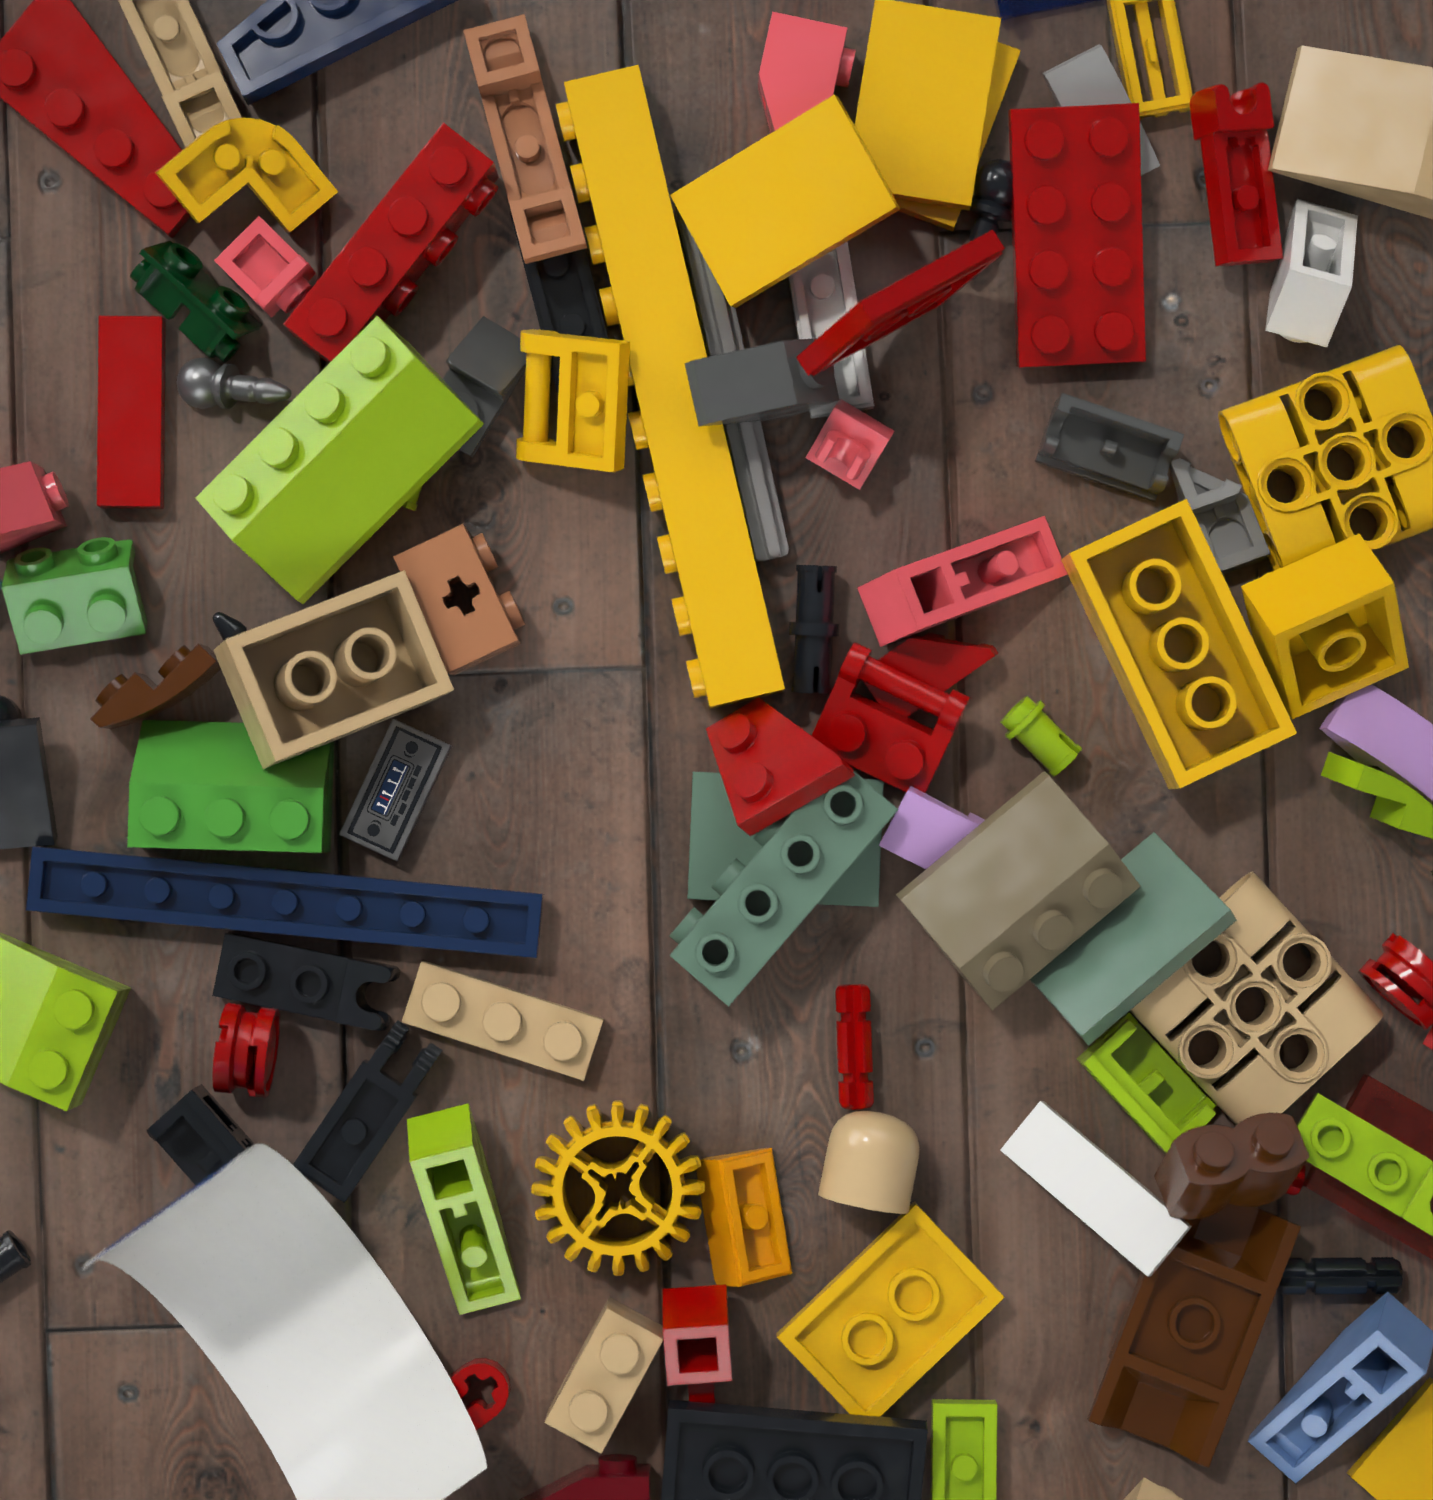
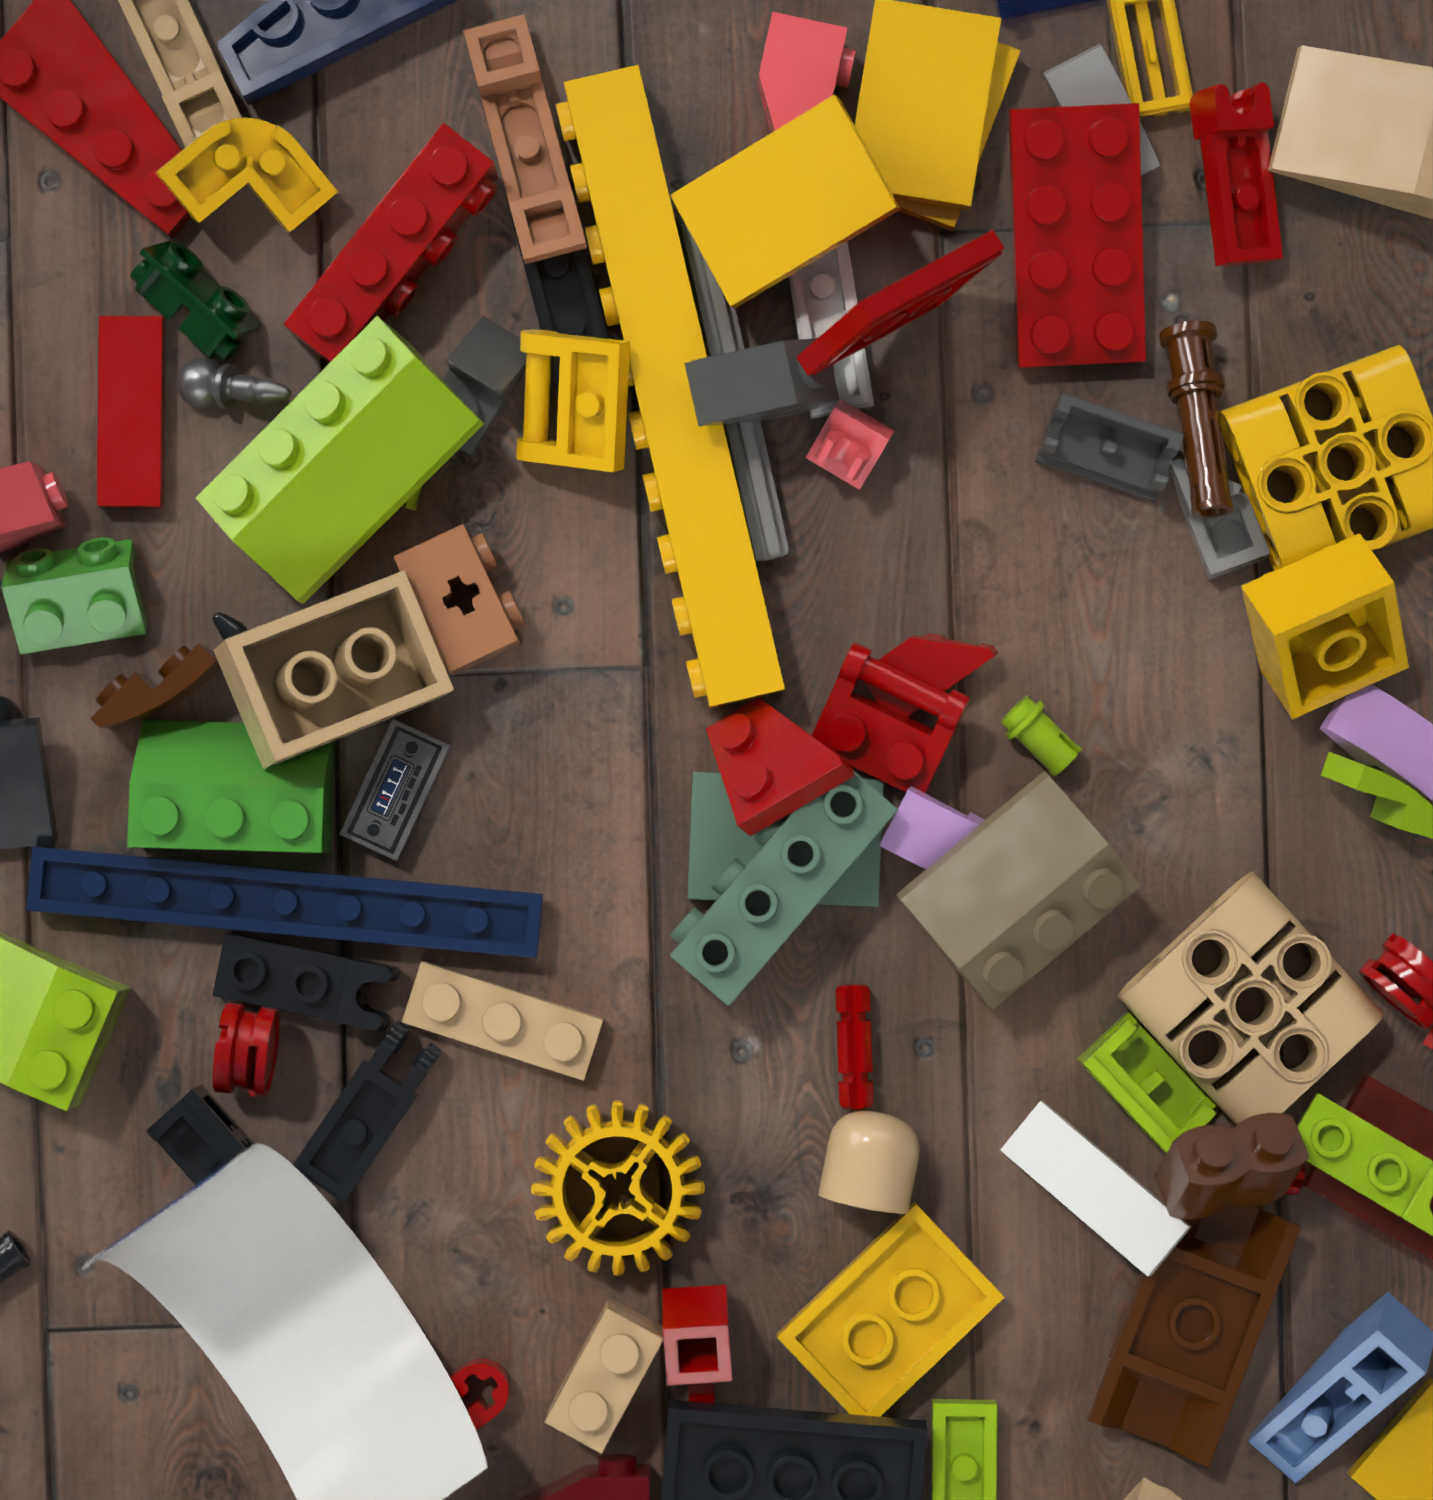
coral bracket [214,216,316,318] -> none
lime slope [407,1103,521,1315] -> none
light orange slope [696,1148,792,1287] -> none
black pin [789,565,839,694] -> none
coral slope [857,516,1068,647] -> none
black bar [969,159,1012,280] -> none
sand green tile [1030,832,1237,1045] -> none
yellow brick [1061,499,1297,789] -> none
white slope [1265,199,1358,347] -> none
black axle [1277,1257,1403,1295] -> none
none -> reddish brown pin [1159,320,1234,519]

